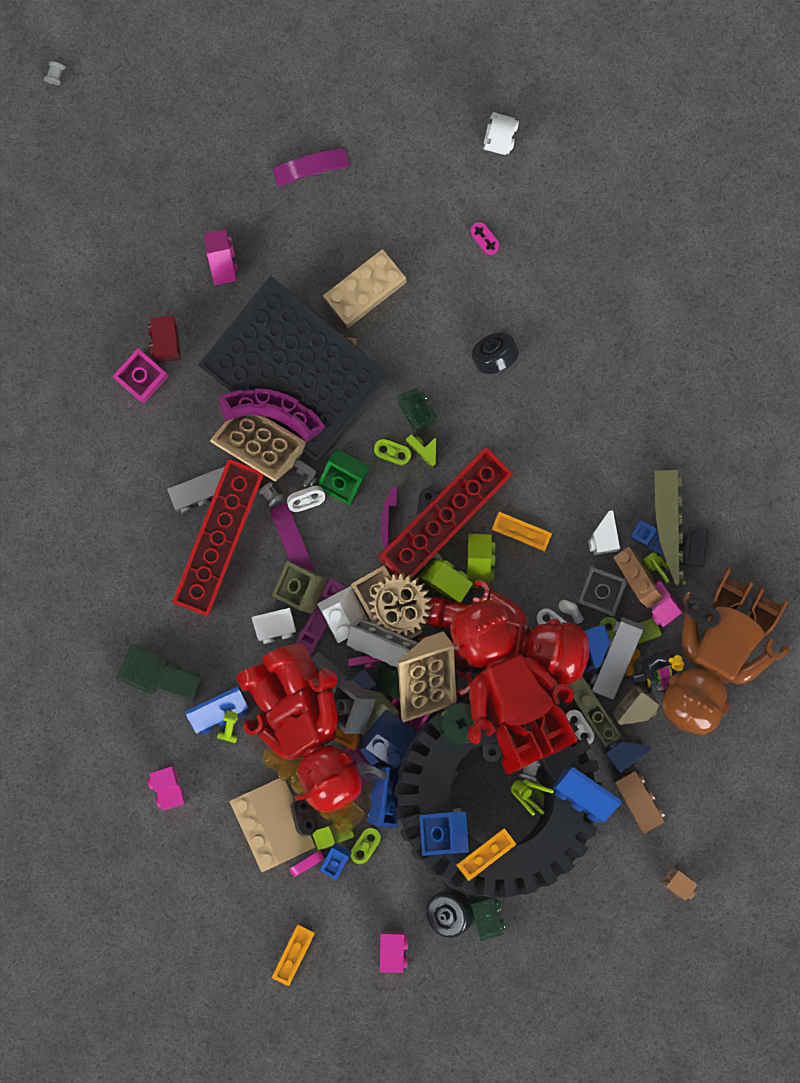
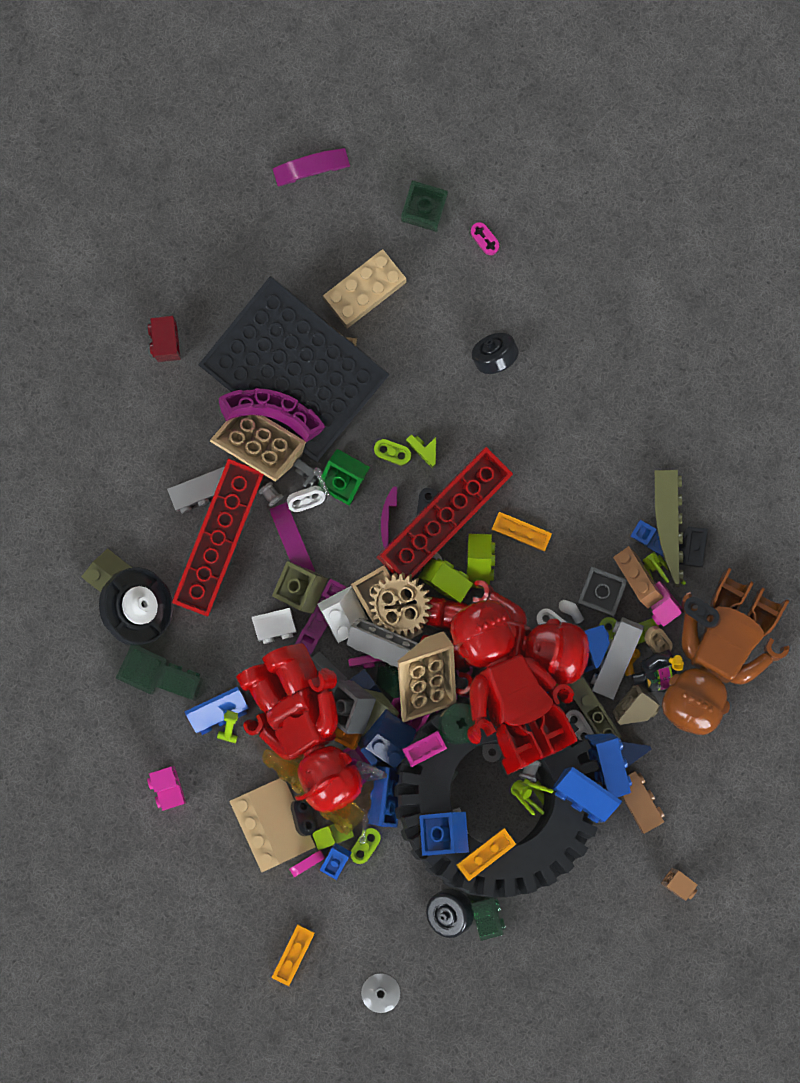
light grey bush [44,61,65,85] -> none
dark pink brick [112,348,169,405] -> none
dark pink brick [204,229,239,285] -> none
dark pink brick [380,931,408,973] -> none
clear green slope [397,388,437,434] -> none
white brick [483,112,519,155] -> none
white slope [588,510,620,556] -> none
none -> olive slope [81,548,132,592]
none -> black piece [99,567,173,646]
none -> clear hinge [313,468,334,503]
none -> clear hinge [359,806,370,844]
none -> light grey dish [361,973,400,1013]
none -> clear green brick [401,180,448,232]
none -> dark pink plate [402,731,447,767]
none -> blue slope [584,733,632,797]
none -> tan plate [645,626,672,653]

